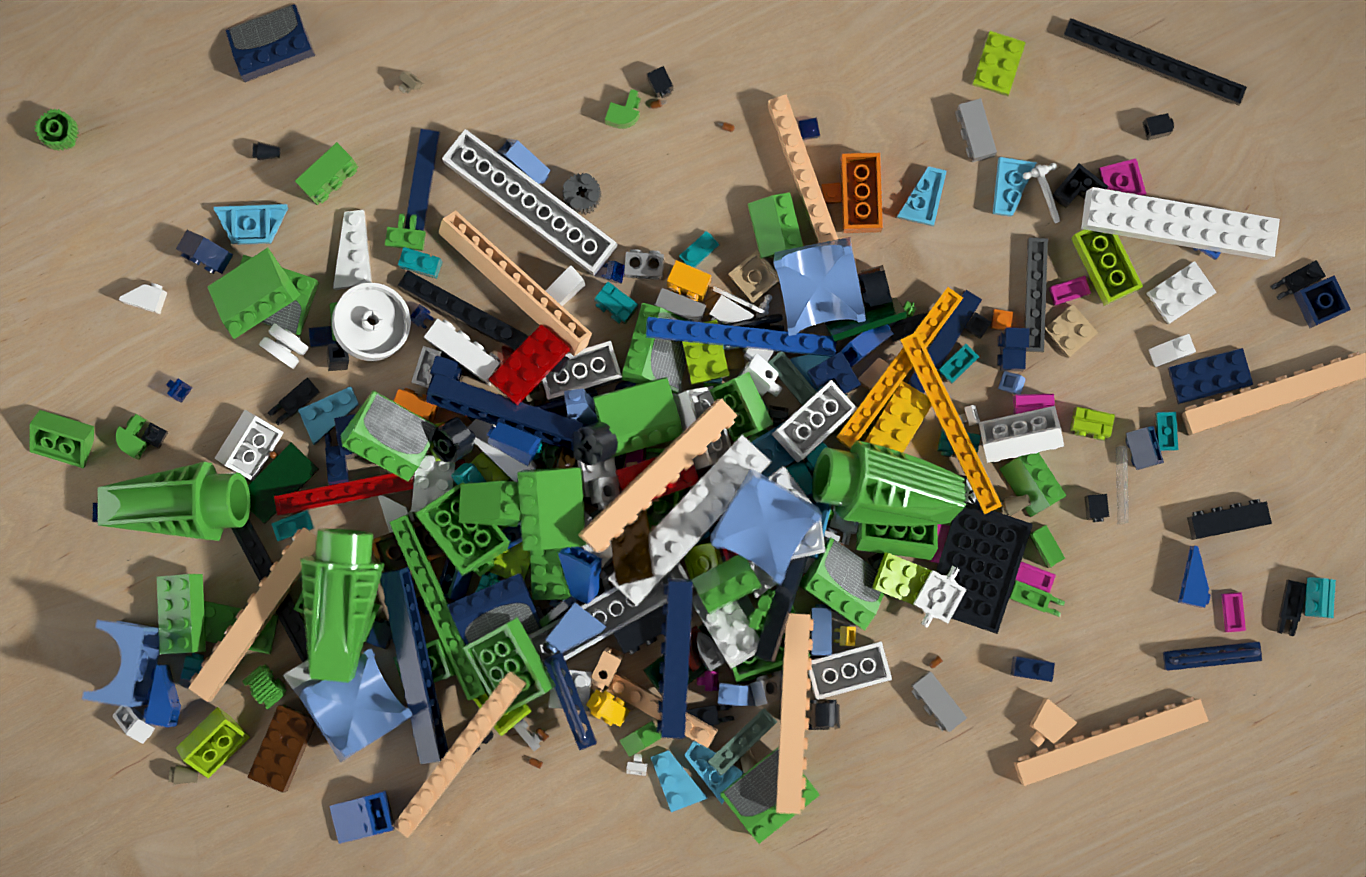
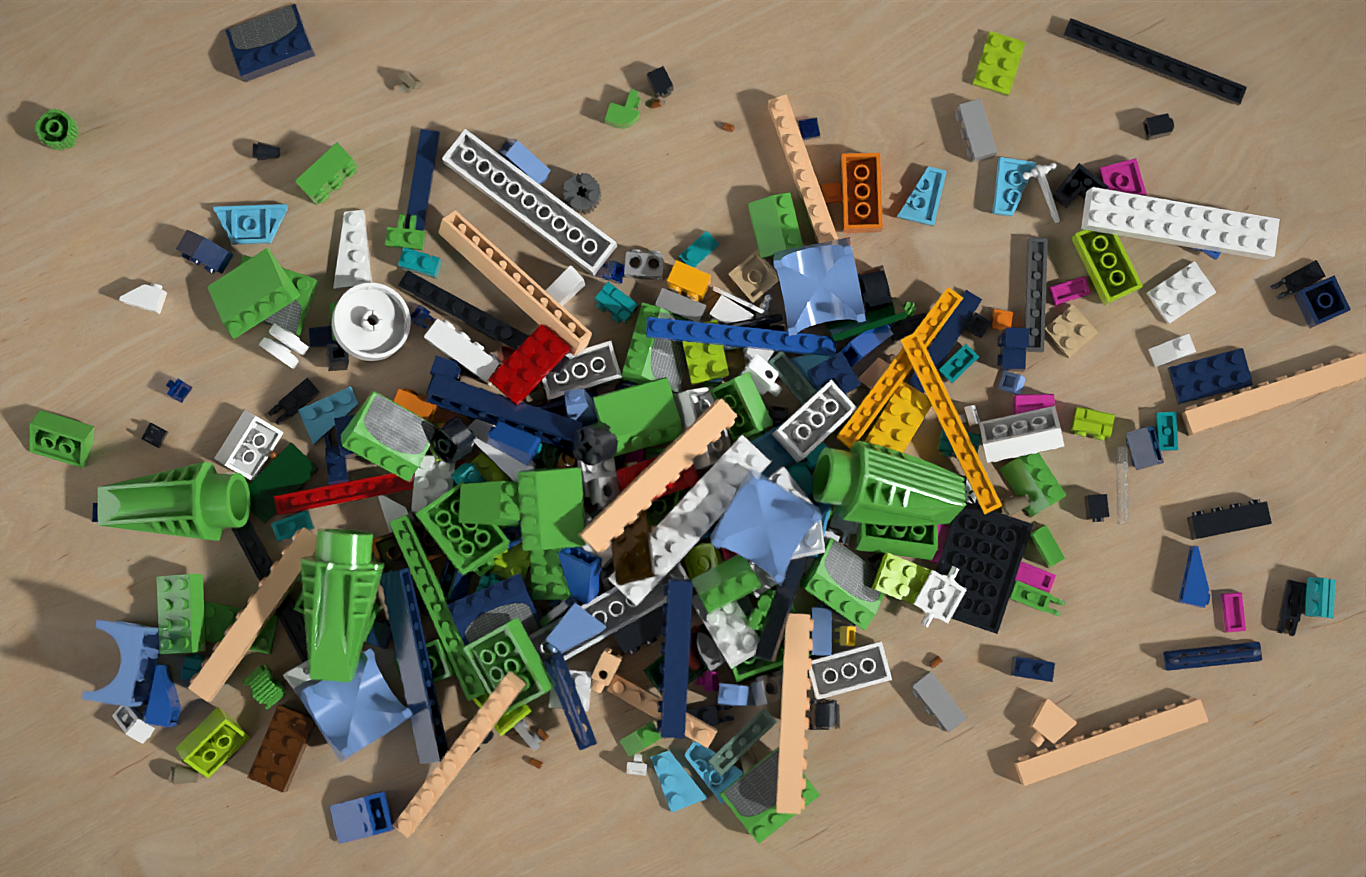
bright green brick [116,414,149,460] -> none
white plate [411,346,442,388] -> none
yellow brick [586,689,630,727] -> none

